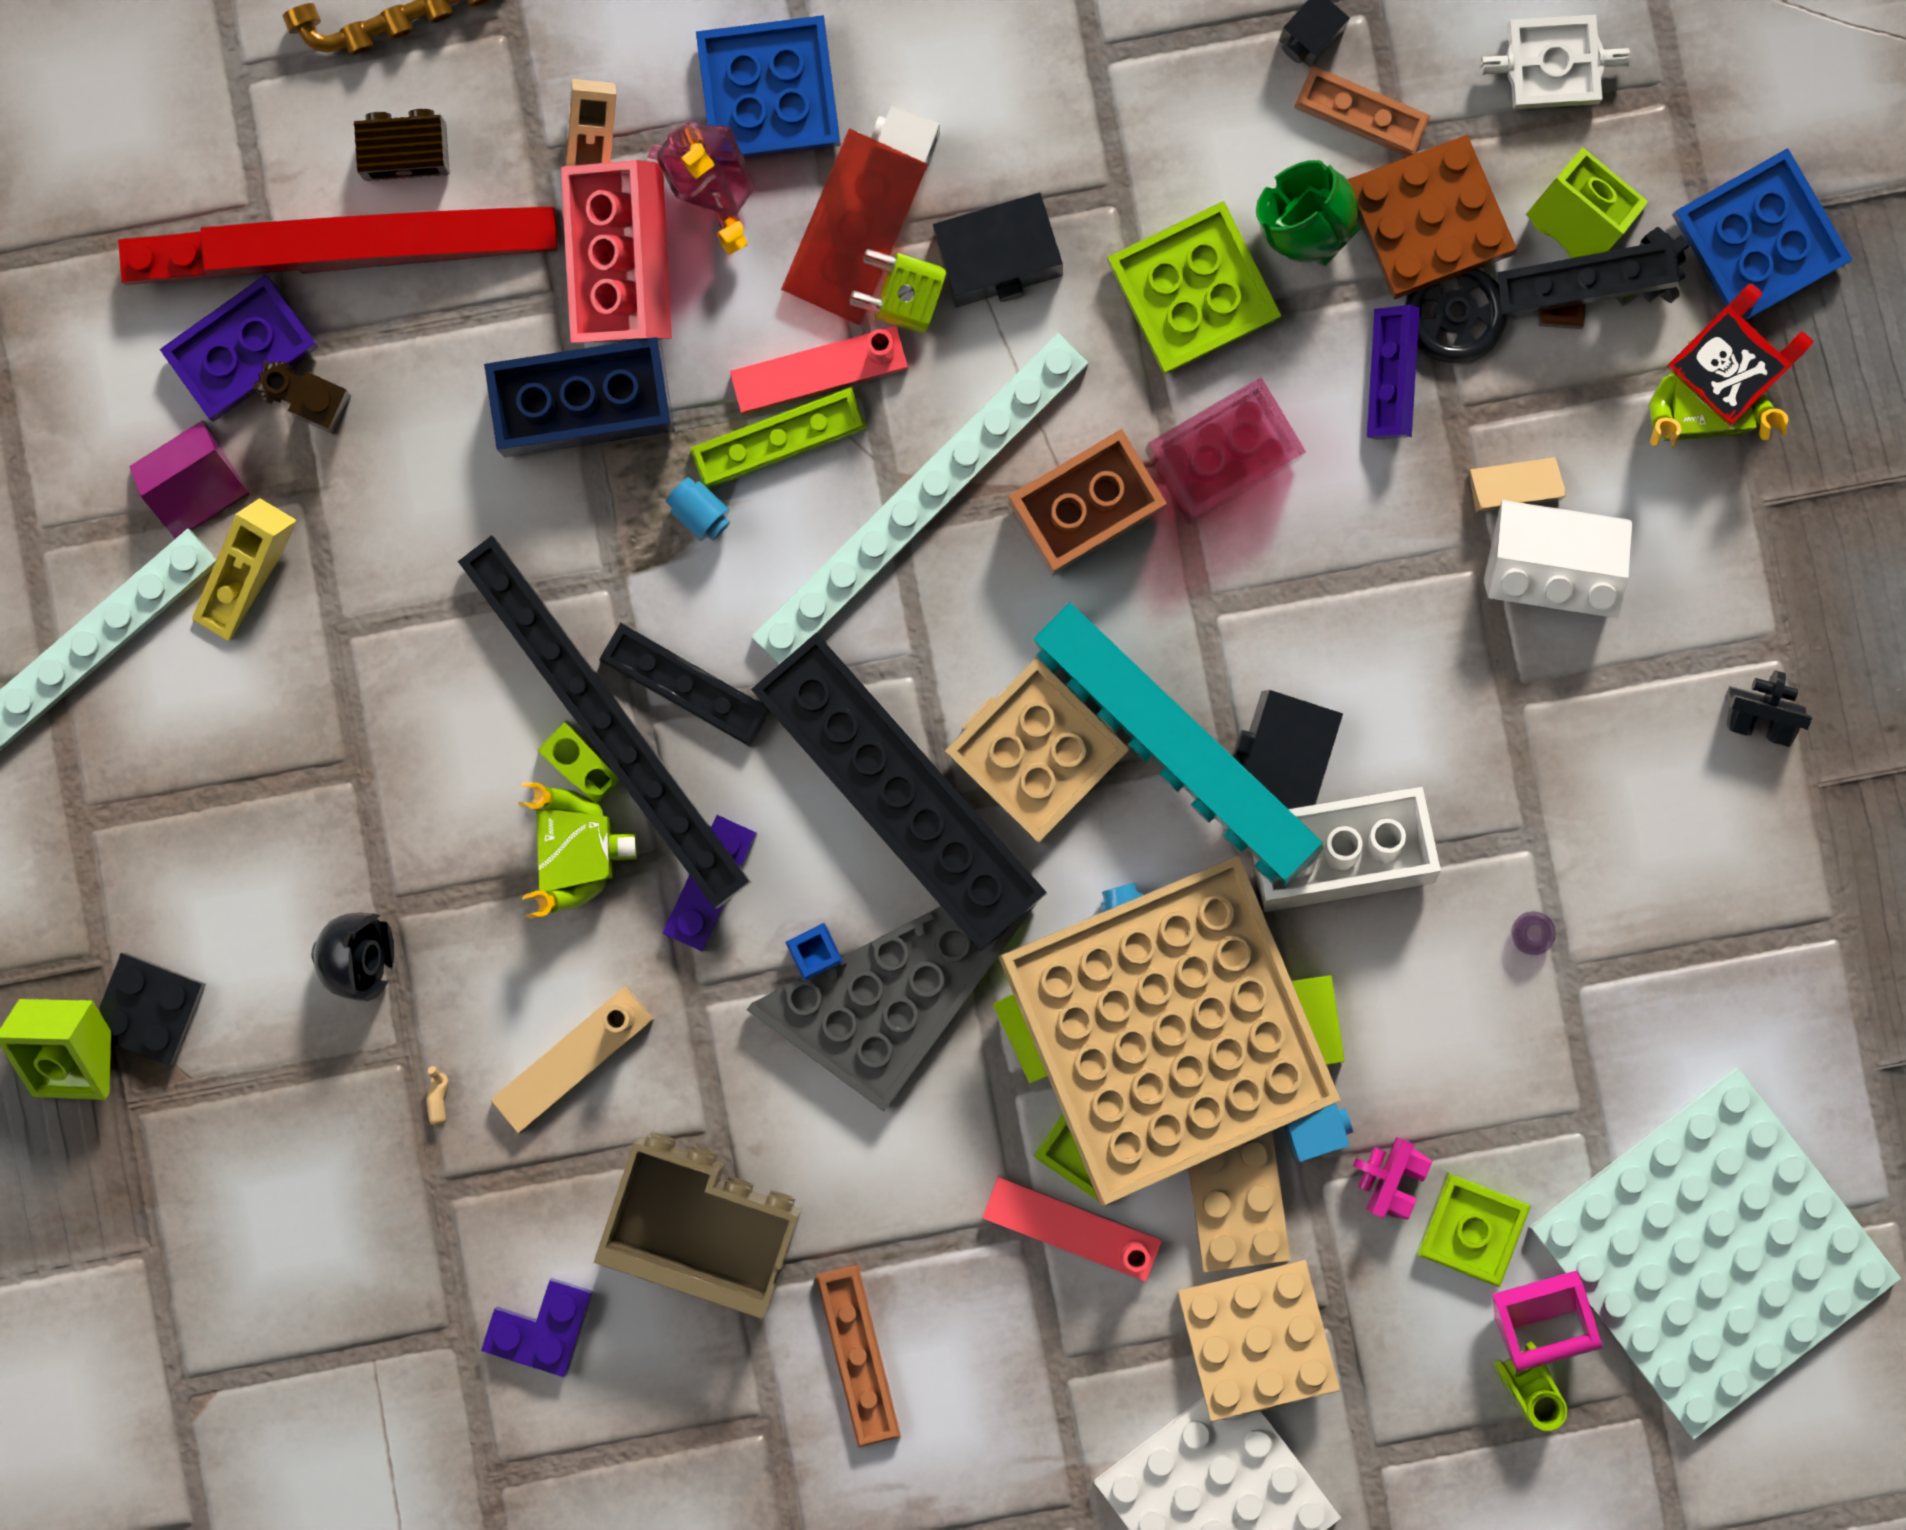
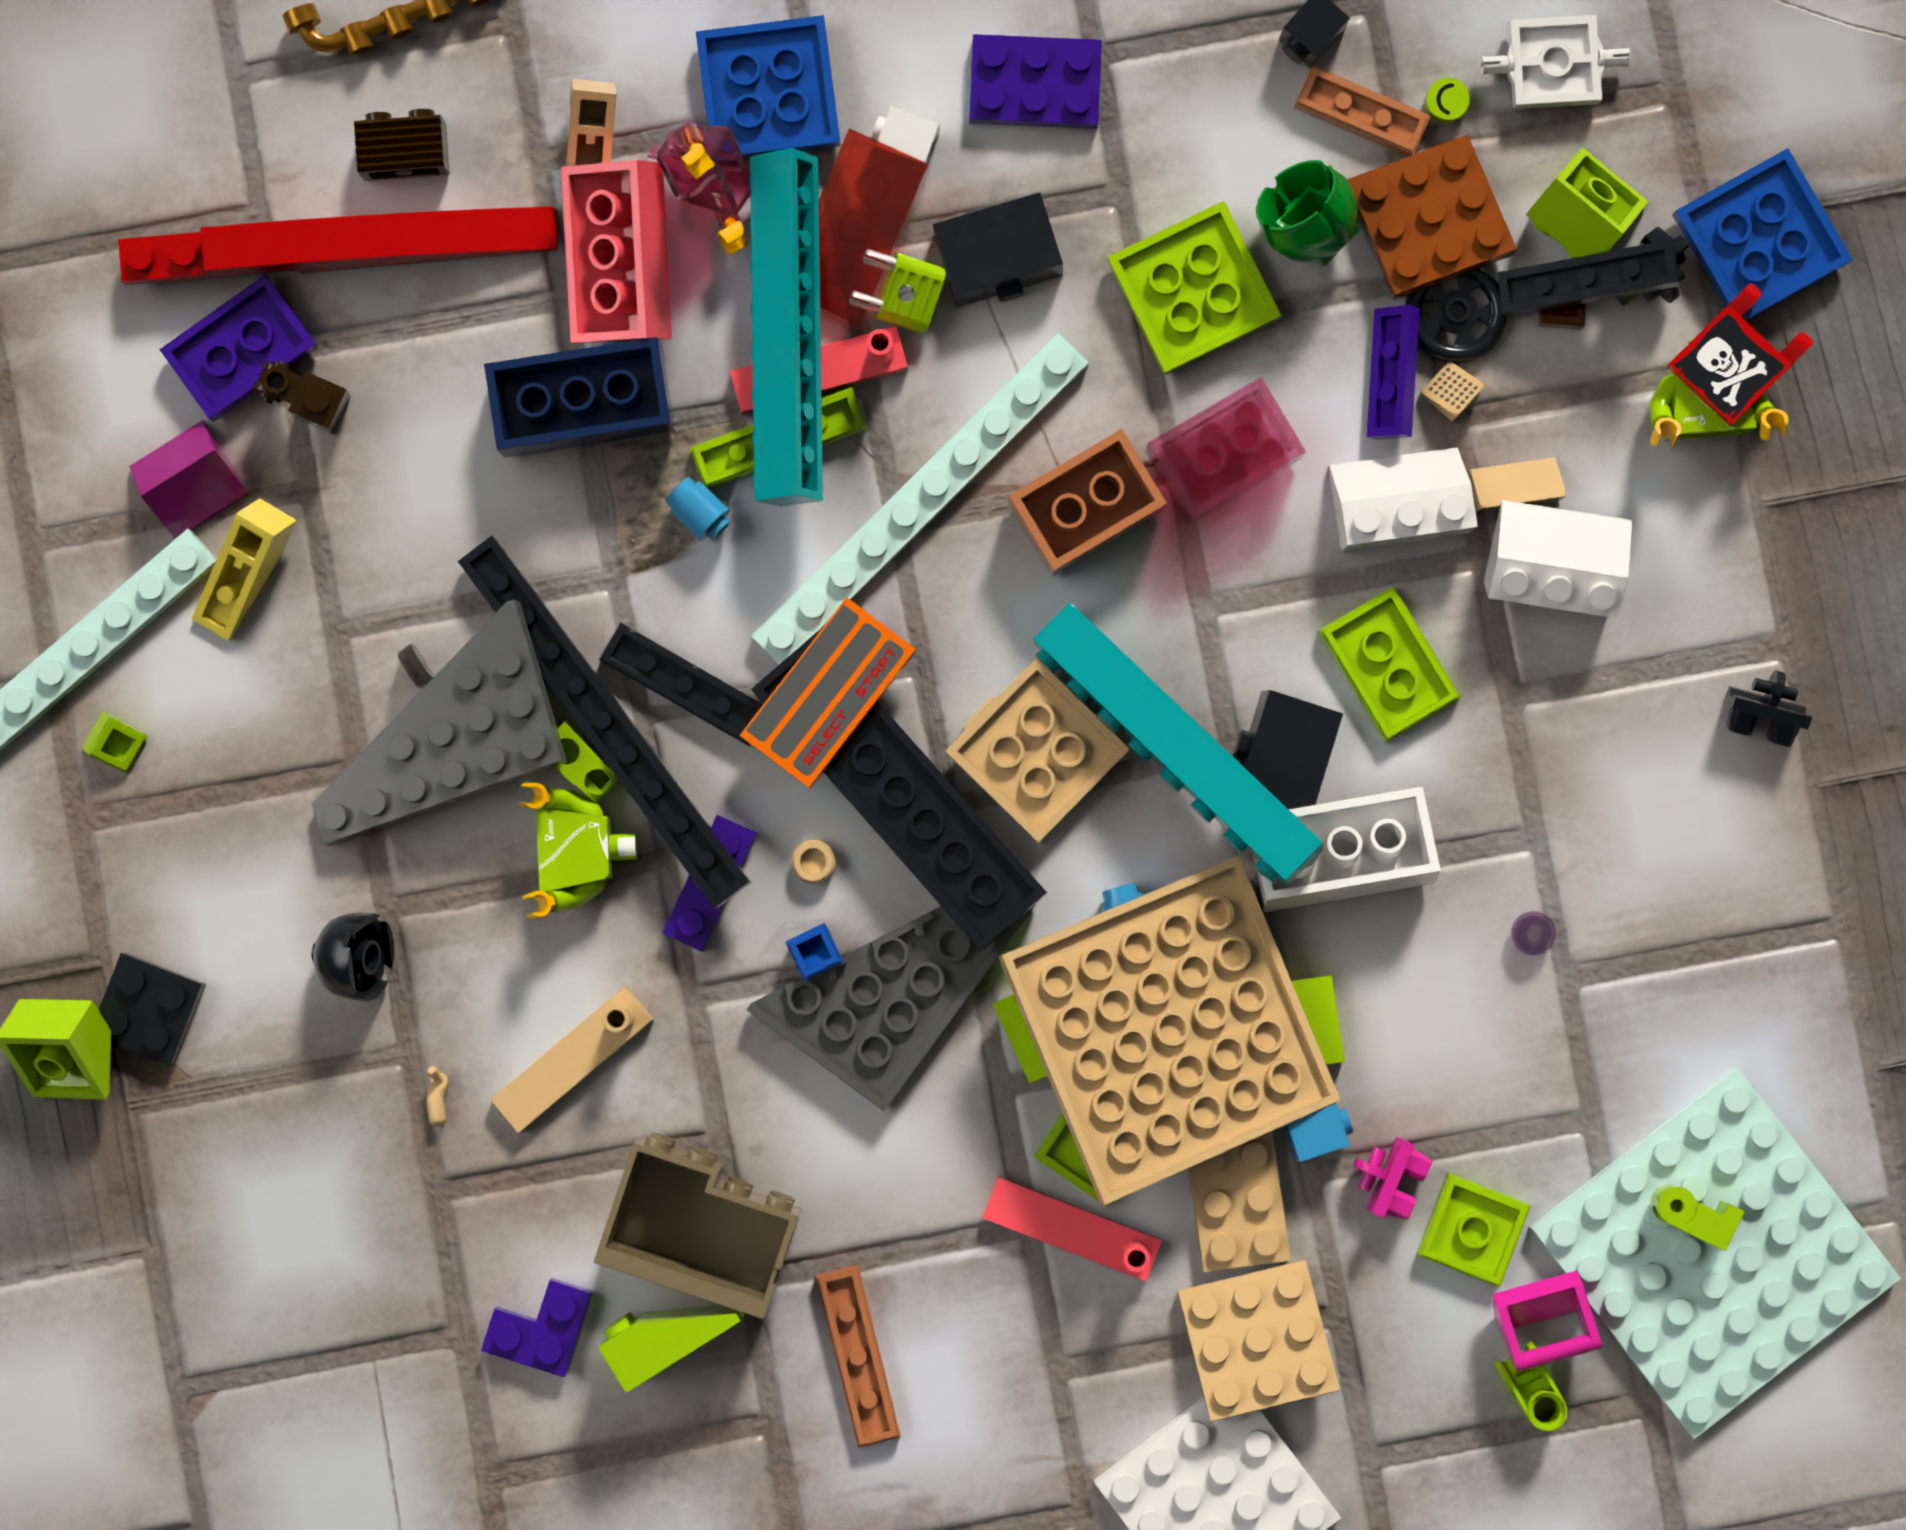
none -> lime slope [82,711,147,773]
none -> dark grey wing [312,599,567,846]
none -> clear smoke tile [397,644,434,689]
none -> lime slope [598,1305,745,1393]
none -> dark grey tile [740,597,917,789]
none -> teal brick [749,148,823,507]
none -> tan tile [792,840,836,883]
none -> dark purple plate [969,34,1102,129]
none -> lime tile [1318,586,1461,742]
none -> white slope [1328,447,1478,552]
none -> tan slope [1420,362,1485,422]
none -> lime tile [1424,78,1470,124]
none -> lime leg [1651,1184,1745,1251]

